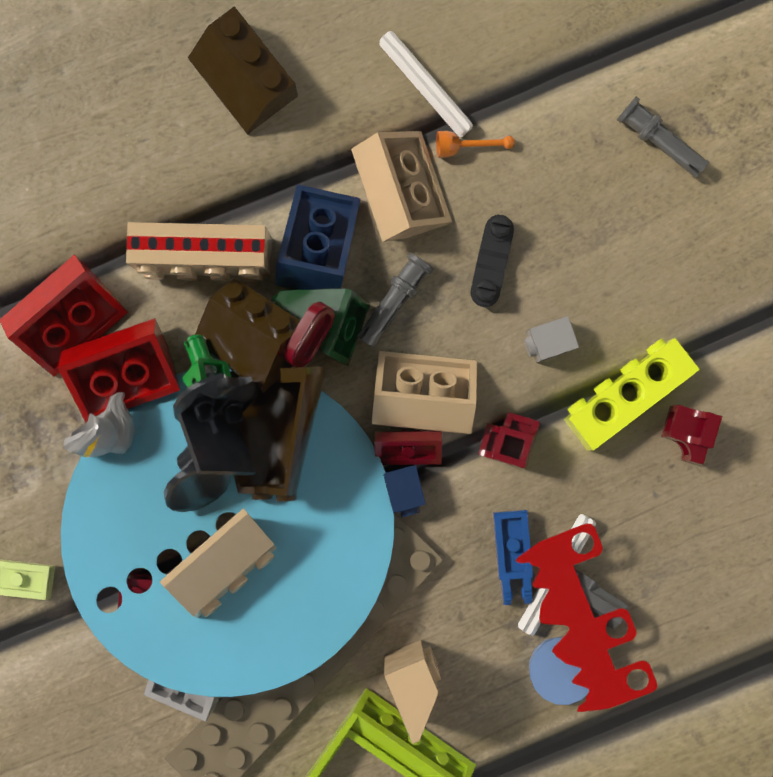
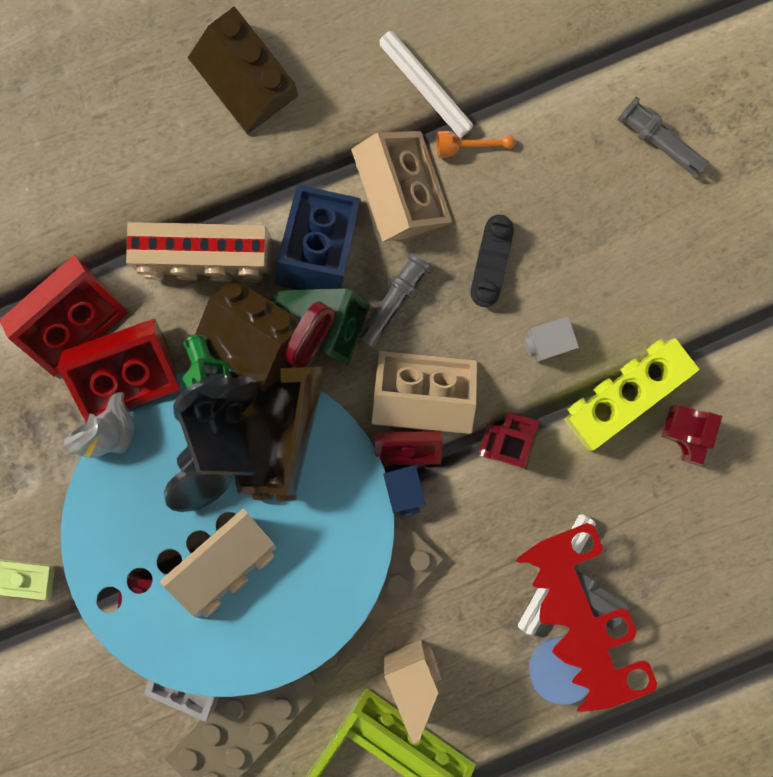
blue hinge [493,510,533,605] -> none

